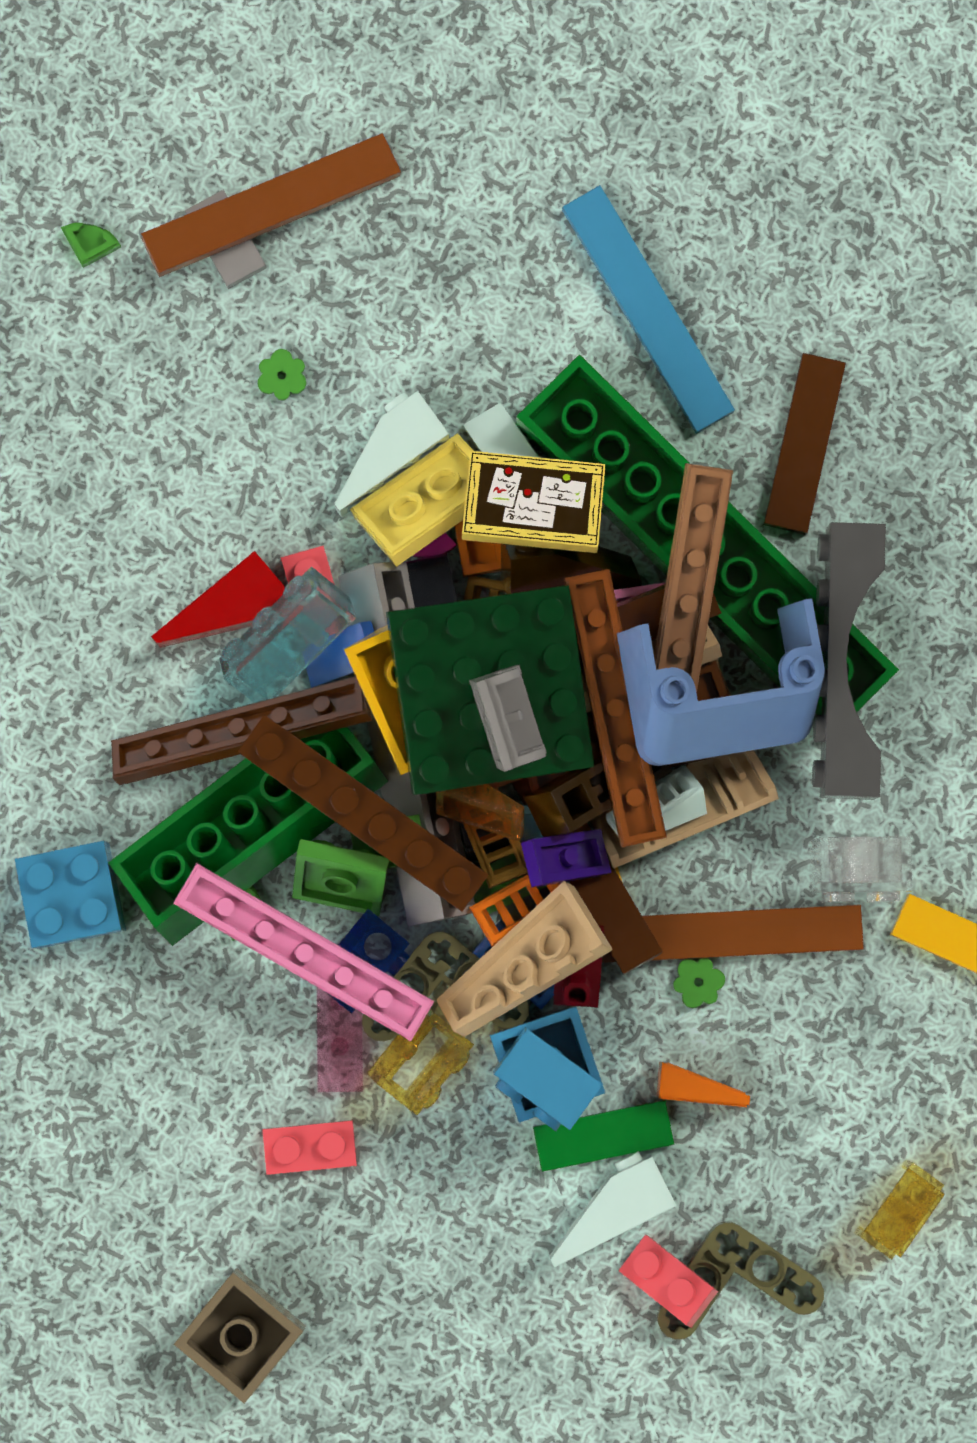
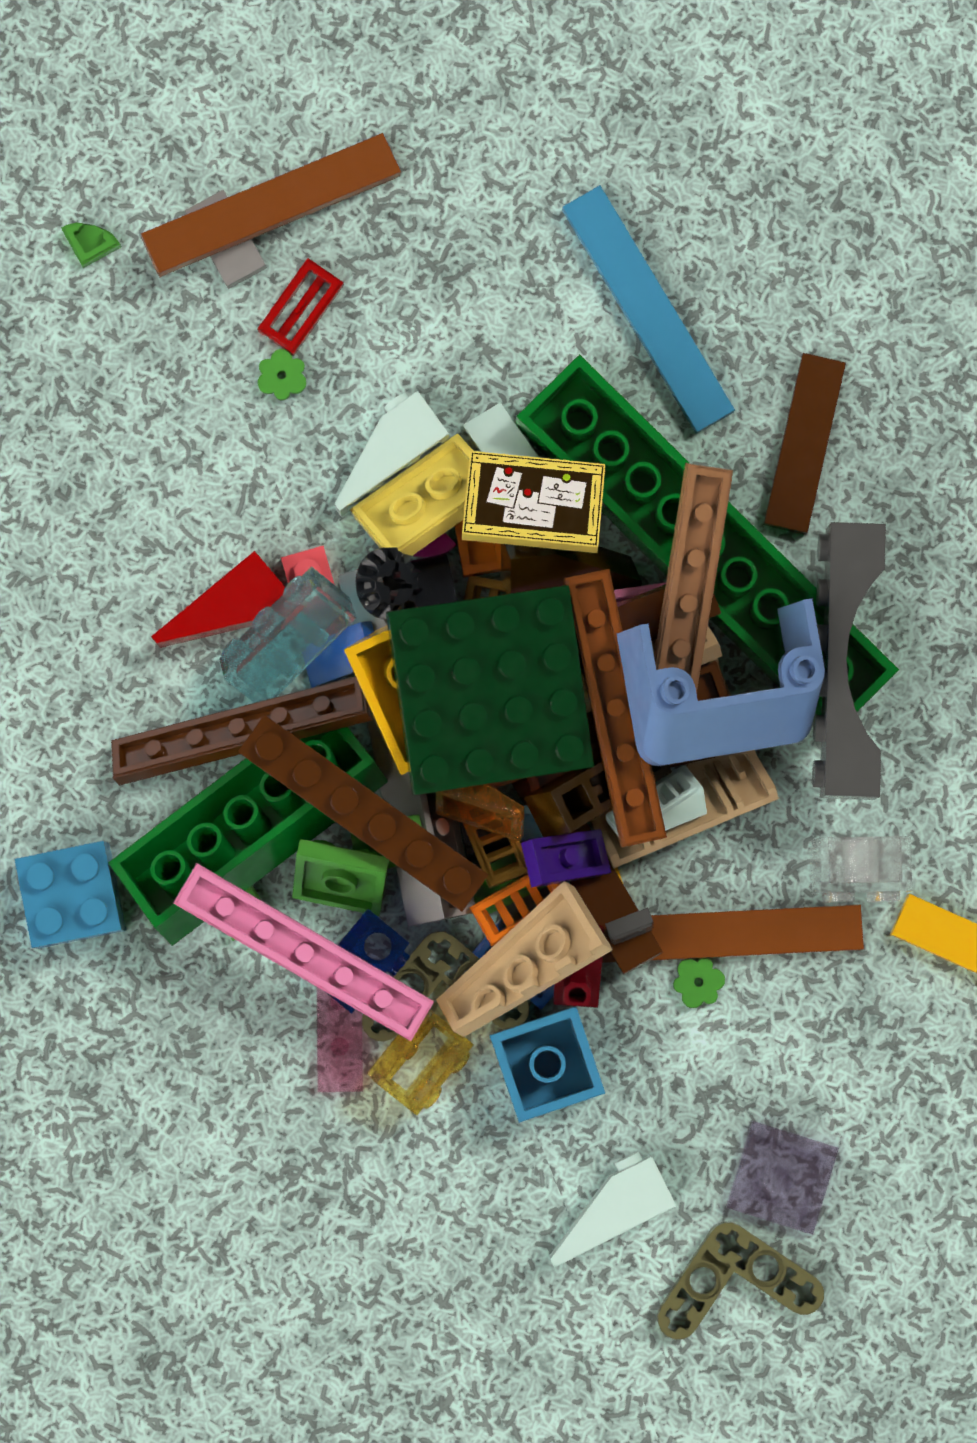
dark tan brick [173,1268,306,1404] -> none
coral plate [262,1120,357,1175] -> none
light grey hinge [469,665,547,772] -> none
dark azure brick [493,1028,603,1131] -> none
green tile [533,1100,675,1172] -> none
coral plate [618,1234,719,1328] -> none
orange slope [656,1062,750,1107] -> none
clear yellow window [854,1160,945,1260] -> none
none -> red tile [257,258,344,356]
none -> black gear [355,547,423,620]
none -> dark grey tile [605,907,654,945]
none -> clear purple tile [726,1121,839,1235]

